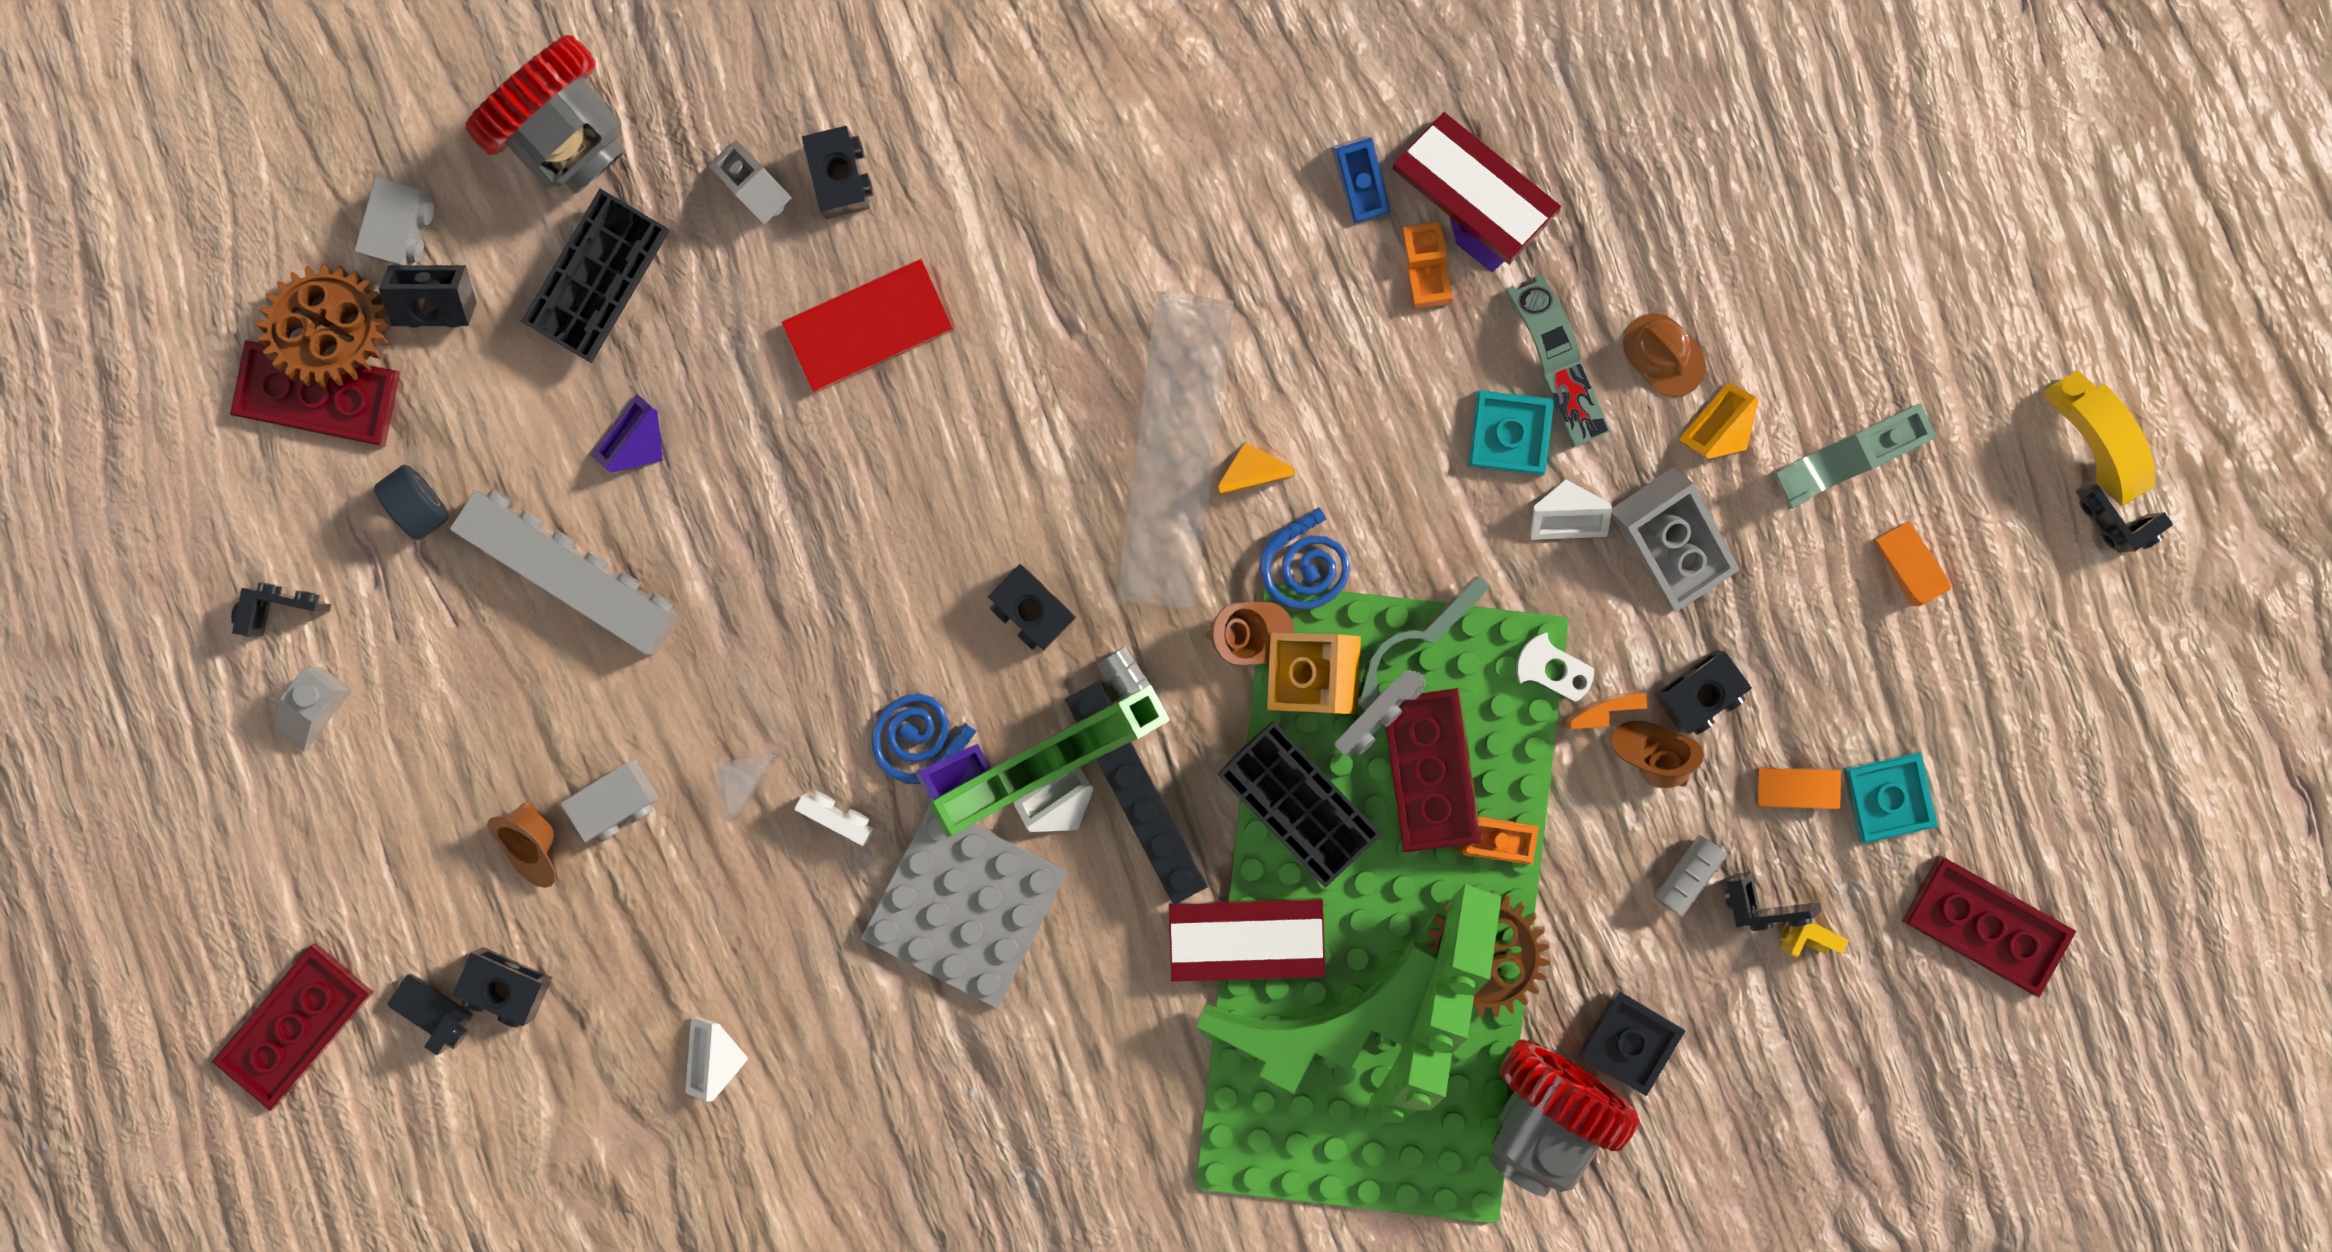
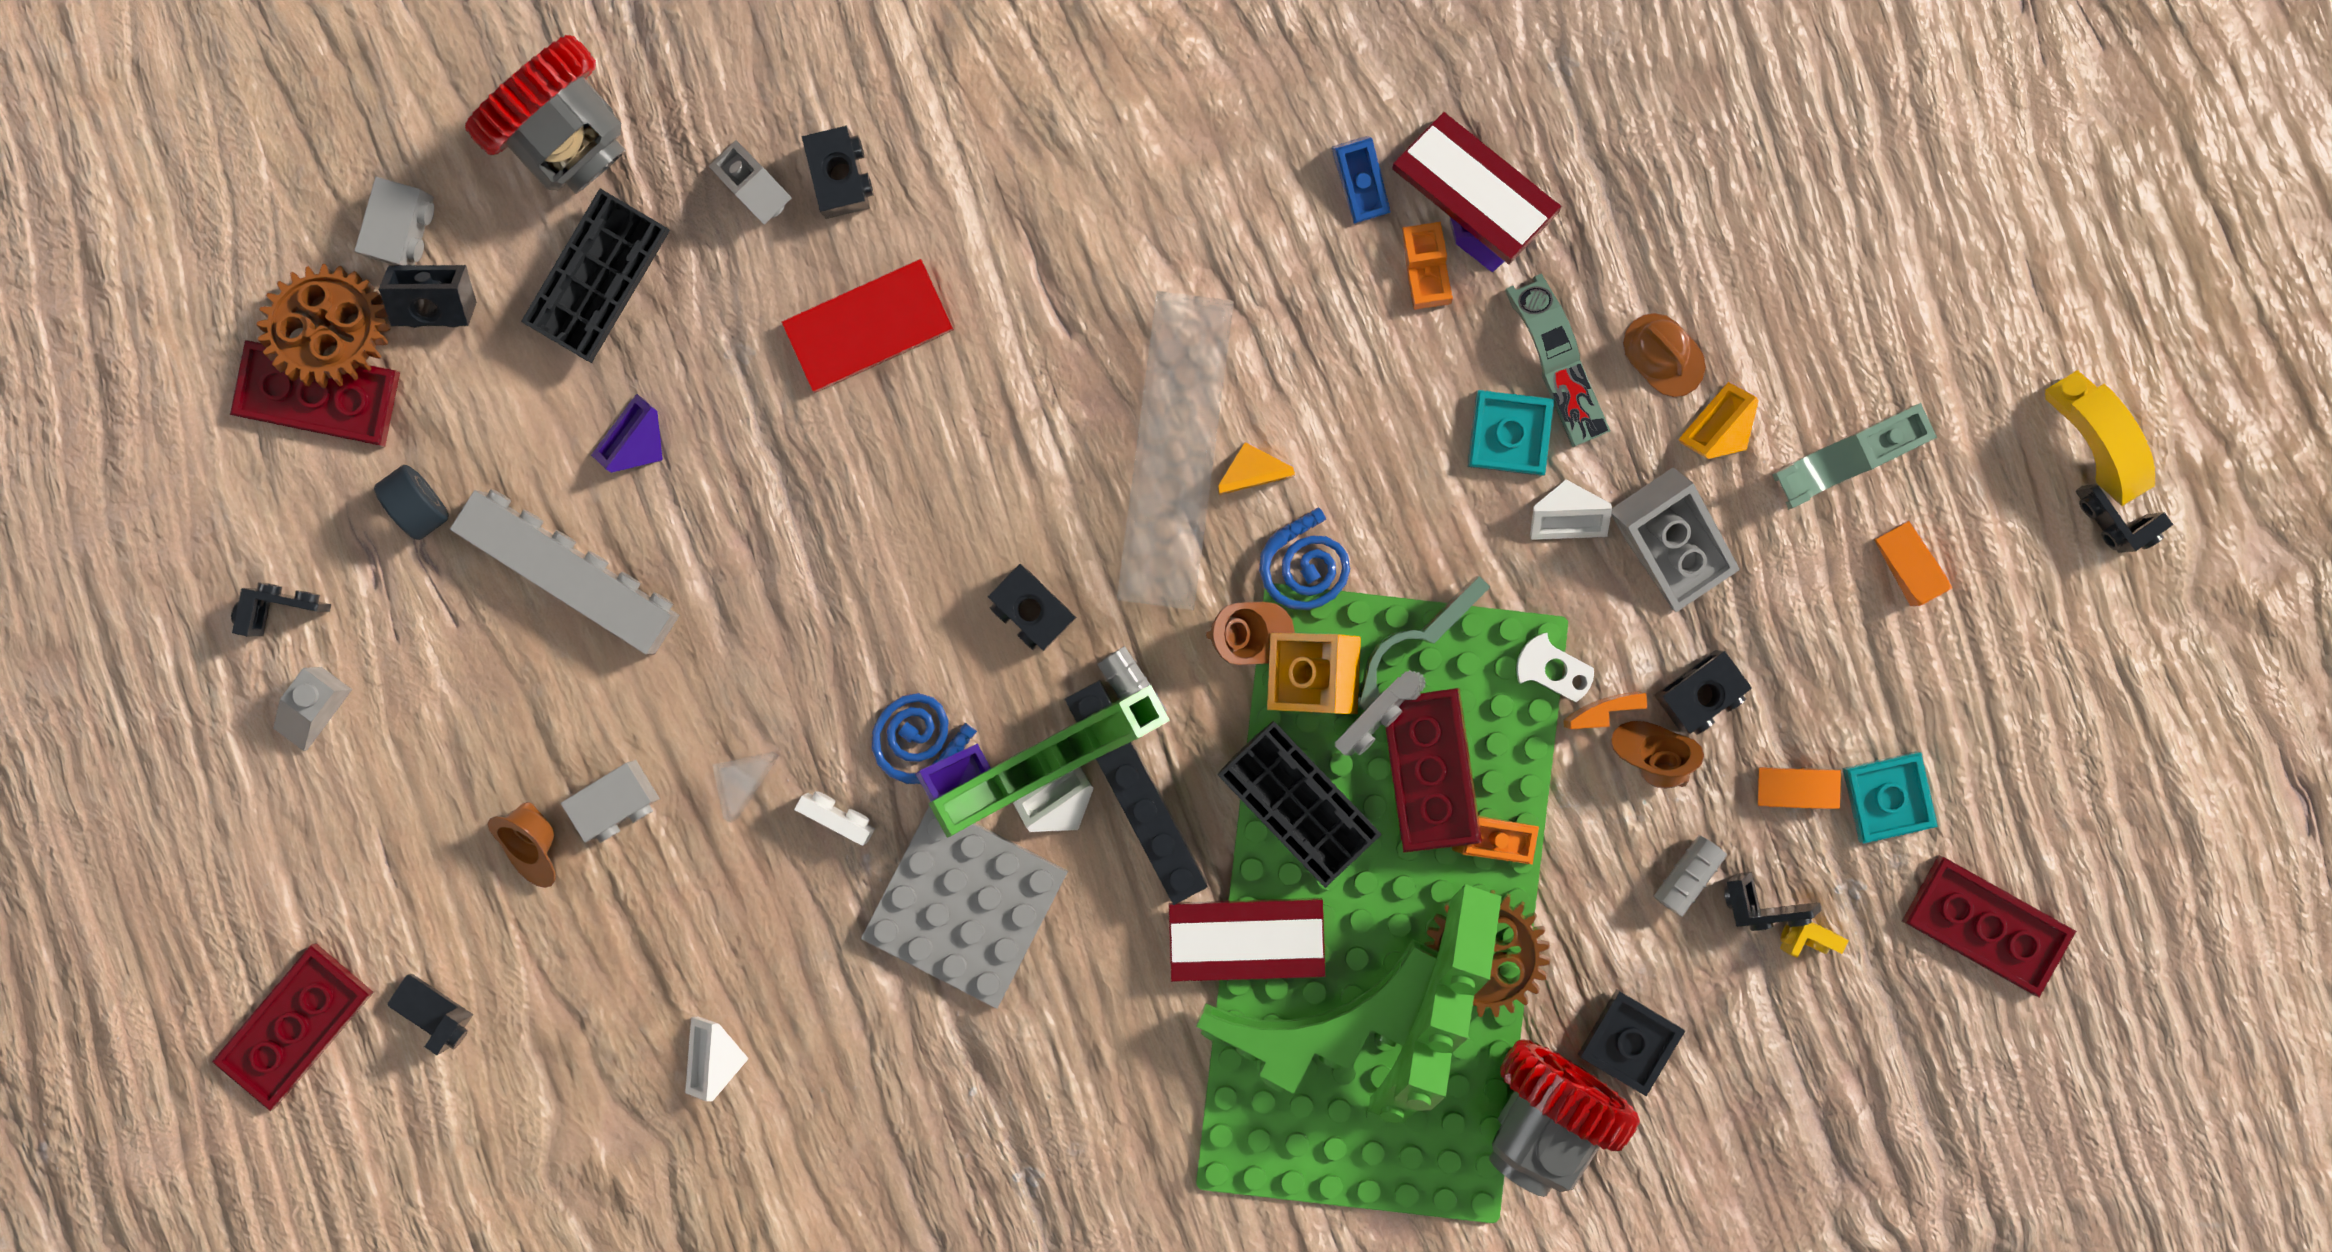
black brick [452,947,553,1027] -> none

